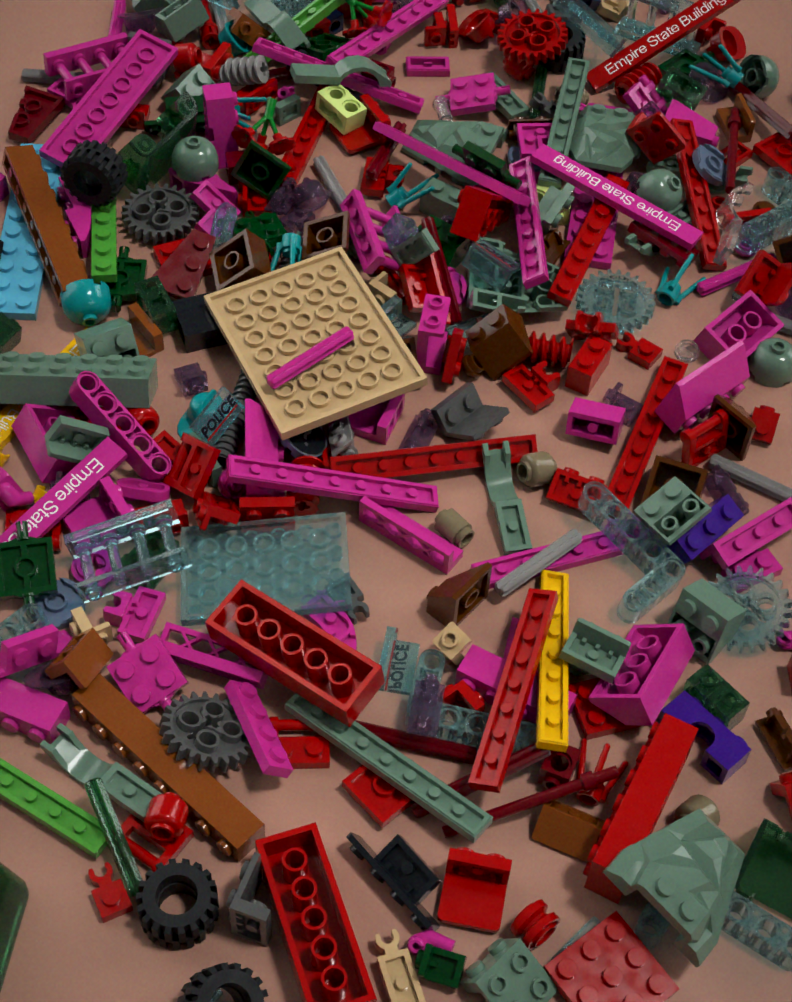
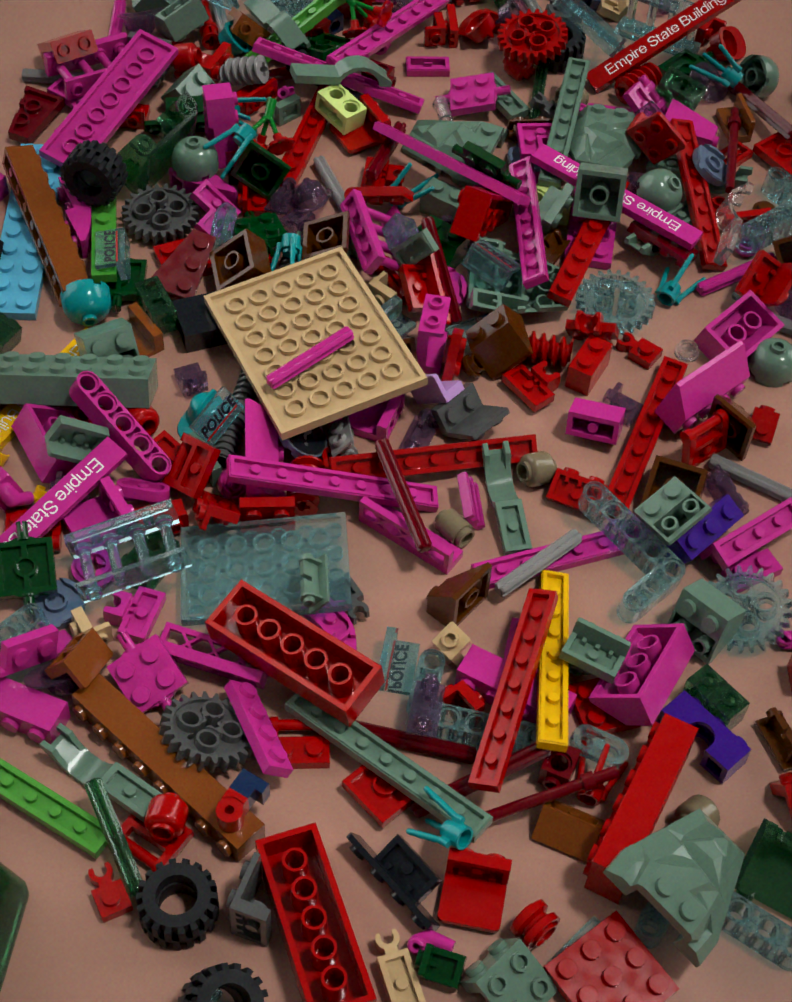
none -> red panel [37,29,98,64]
none -> clear light blue panel [95,227,131,280]
none -> teal plant [203,122,257,179]
none -> leg [216,768,270,833]
none -> sand green hinge [299,553,330,615]
none -> red plate [344,186,414,206]
none -> dark red axle [375,438,432,553]
none -> teal plant [406,786,473,850]
none -> lavender panel [411,374,465,404]
none -> dark pink tile [457,471,485,530]
none -> clear light blue plate [570,724,629,768]
none -> sand green slope [572,162,628,222]

